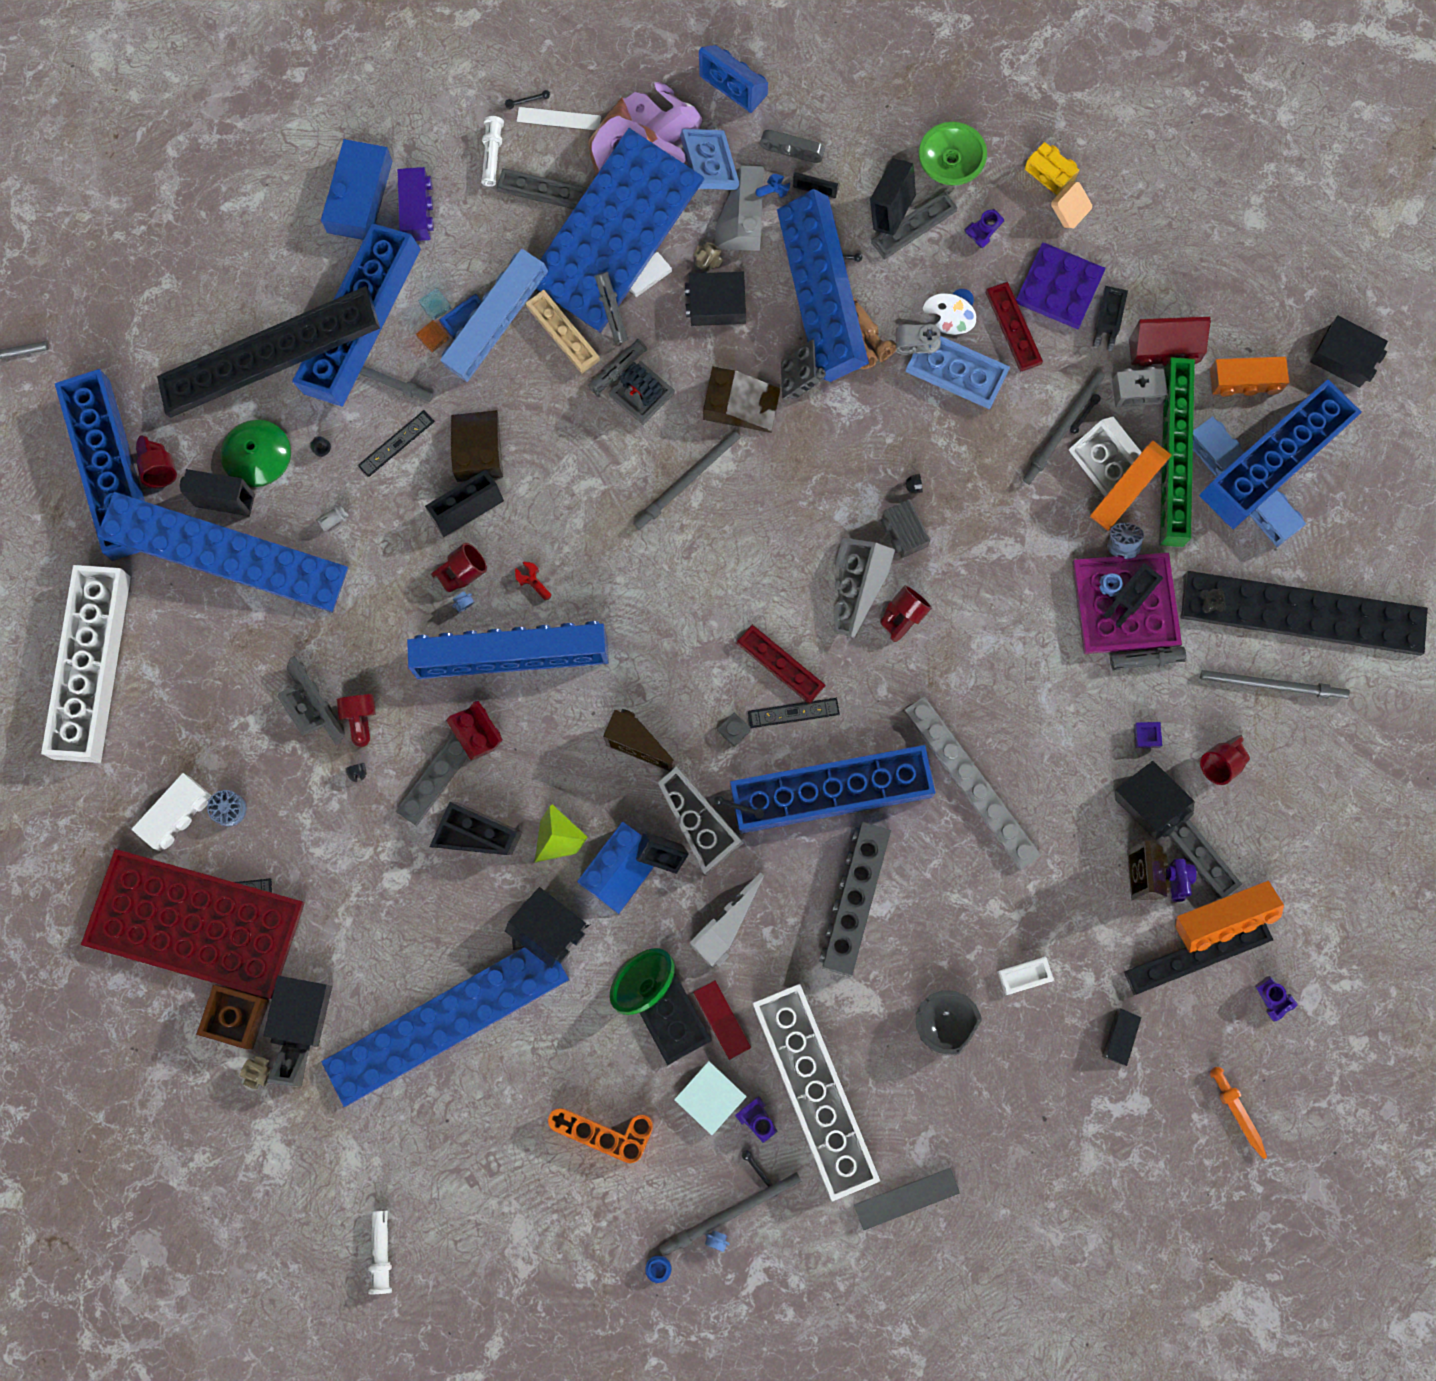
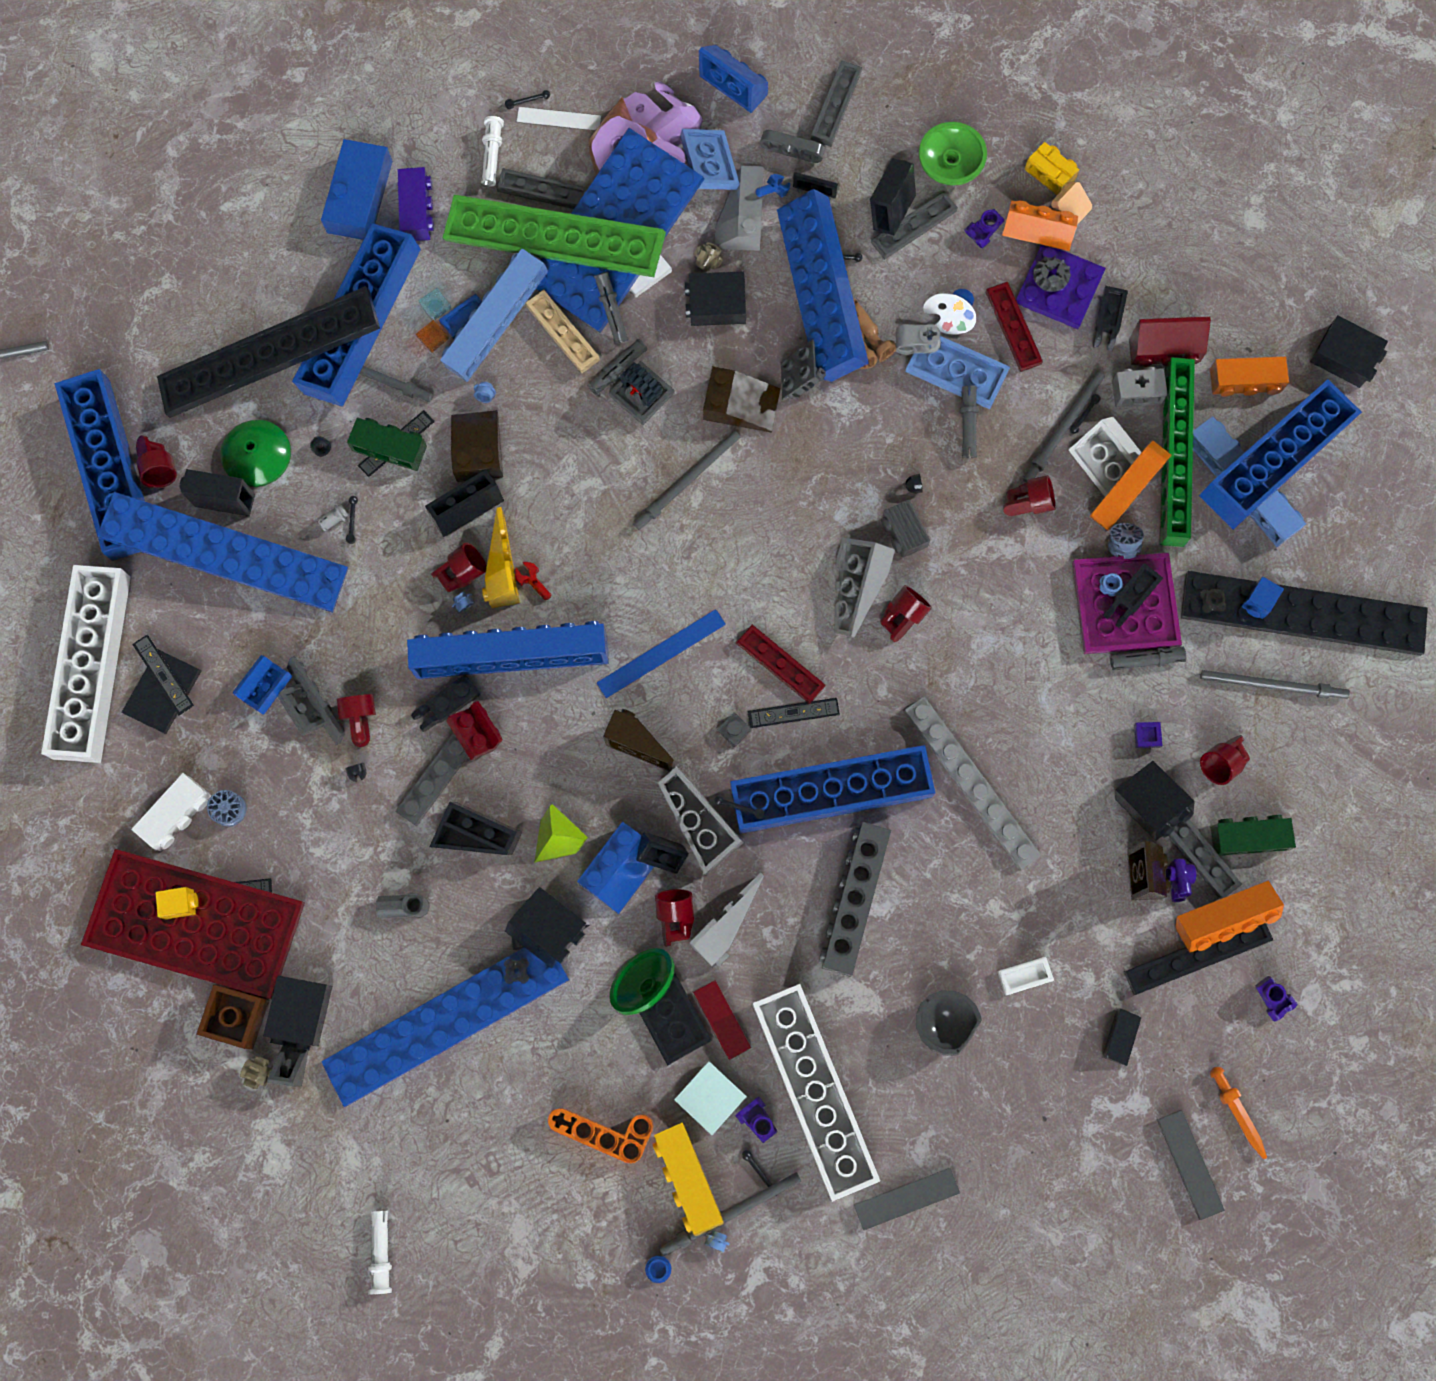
none -> black tile [121,649,201,734]
none -> sticker [132,634,194,716]
none -> yellow brick [156,887,198,919]
none -> blue bracket [233,655,293,715]
none -> black hinge [346,496,358,544]
none -> dark green brick [347,417,427,471]
none -> dark grey piece [376,893,430,918]
none -> black hinge [411,674,480,732]
none -> bright green plate [442,195,666,278]
none -> medium blue plate [474,382,496,403]
none -> yellow wedge [482,507,520,608]
none -> clear smoke plate [504,958,529,984]
none -> blue sticker [597,609,726,698]
none -> yellow brick [652,1123,725,1236]
none -> dark red piece [655,889,694,947]
none -> dark grey plate [810,60,862,147]
none -> dark grey pin [960,386,979,458]
none -> orange brick [1002,200,1079,251]
none -> dark red piece [1003,475,1056,516]
none -> dark grey gear [1033,256,1071,292]
none -> dark grey tile [1157,1110,1225,1220]
none -> dark green brick [1210,815,1296,856]
none -> blue brick [1241,576,1284,619]

